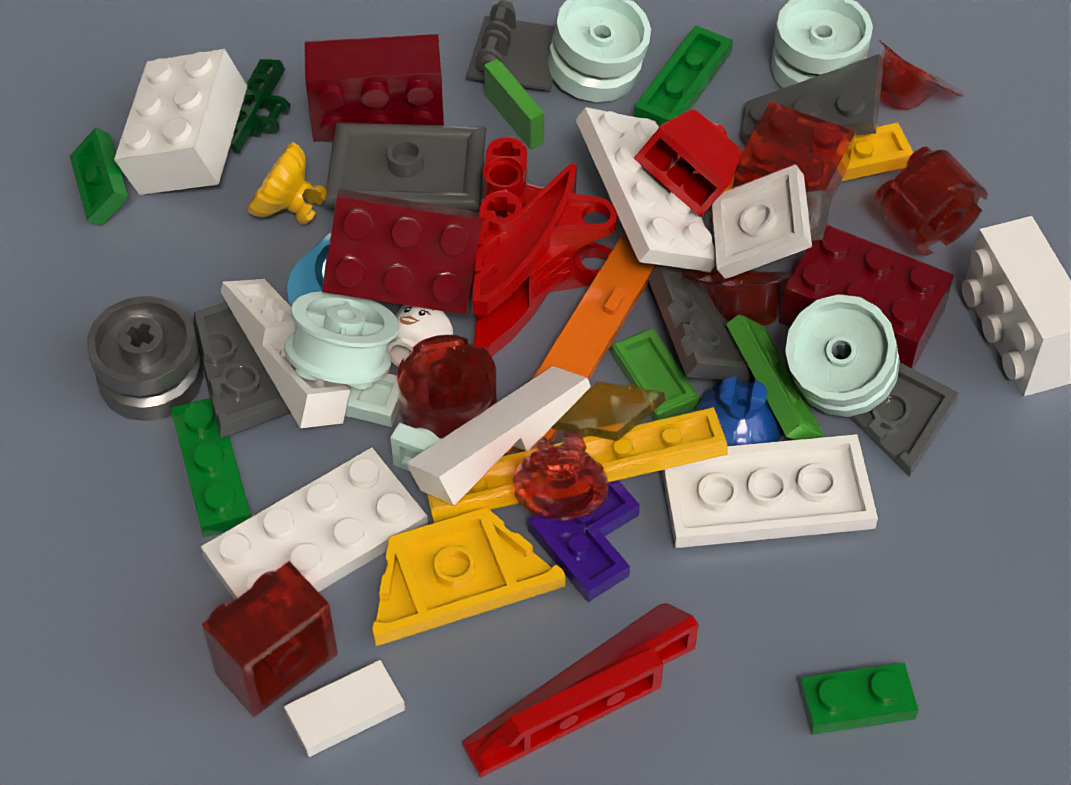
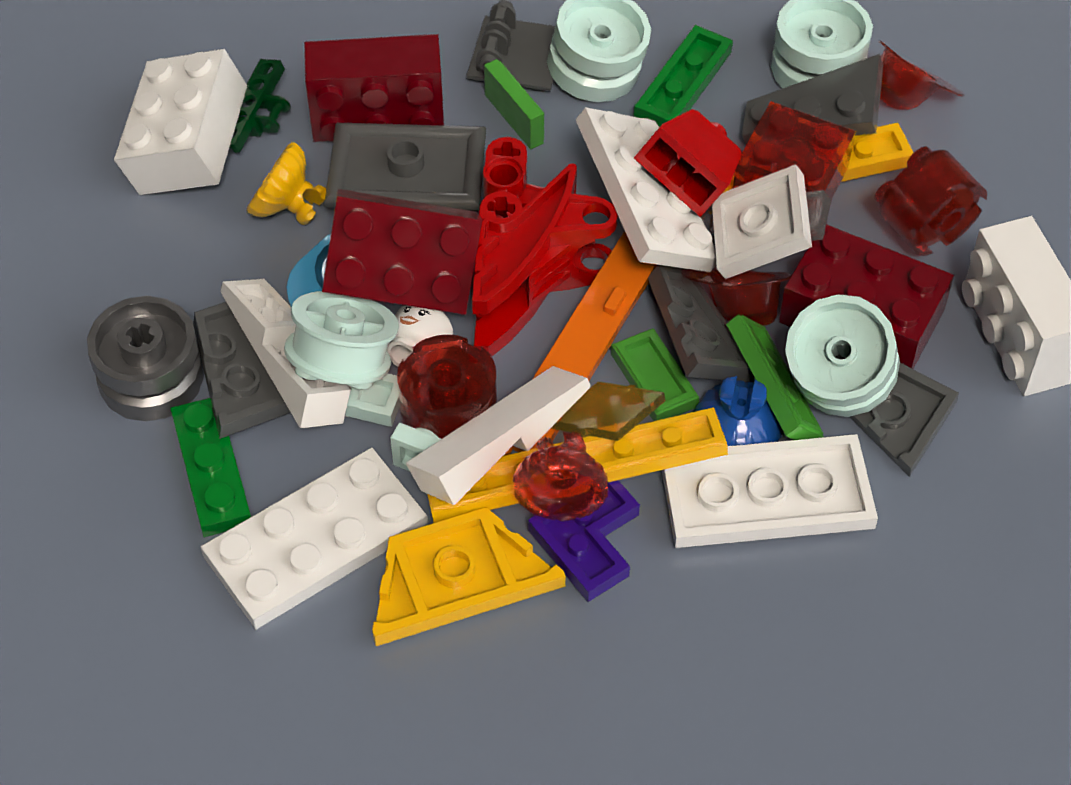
green plate [69,128,128,226] -> none
clear red brick [202,561,338,717] -> none
white tile [284,660,405,758] -> none
red wedge [462,603,699,778] -> none
green plate [799,662,919,735] -> none

